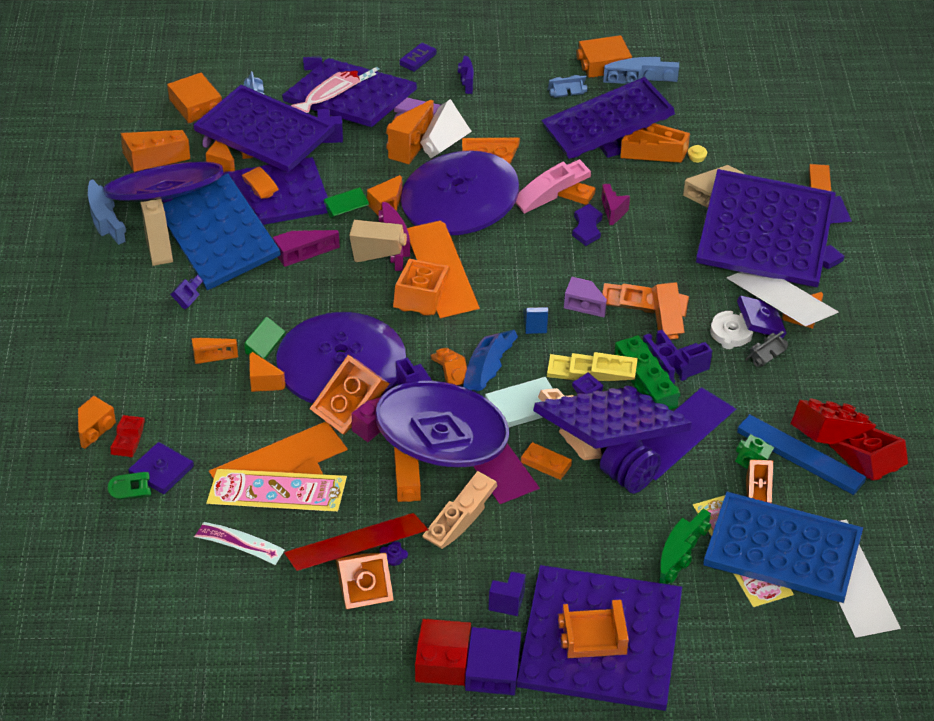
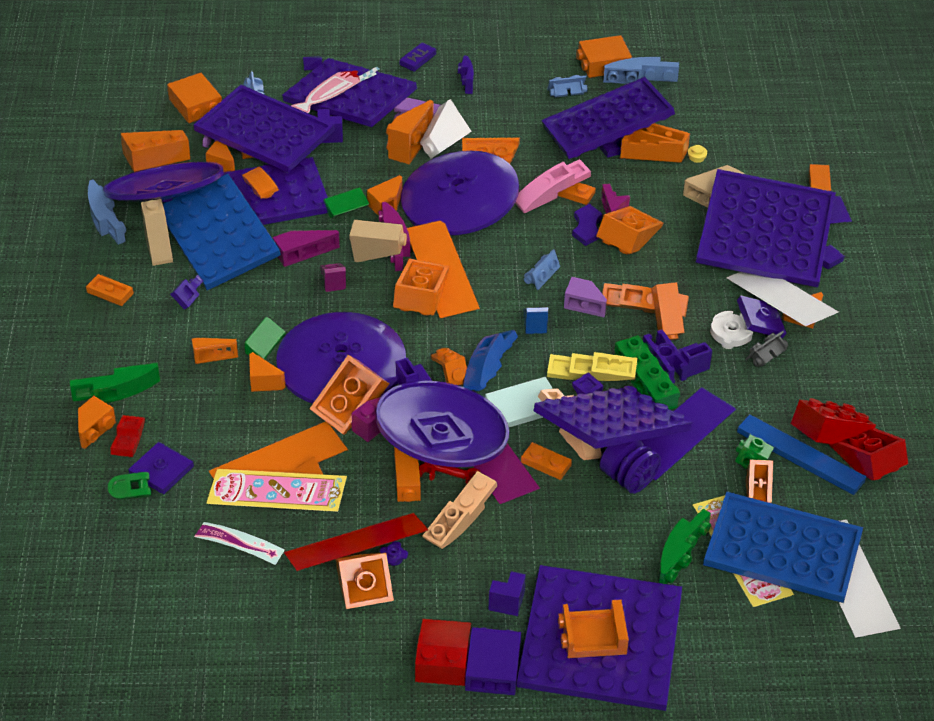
none -> green slope [70,363,160,403]
none -> orange plate [86,274,134,306]
none -> magenta slope [320,263,346,292]
none -> red bar [419,462,480,484]
none -> medium blue hinge [524,250,560,290]
none -> orange slope [596,206,663,254]

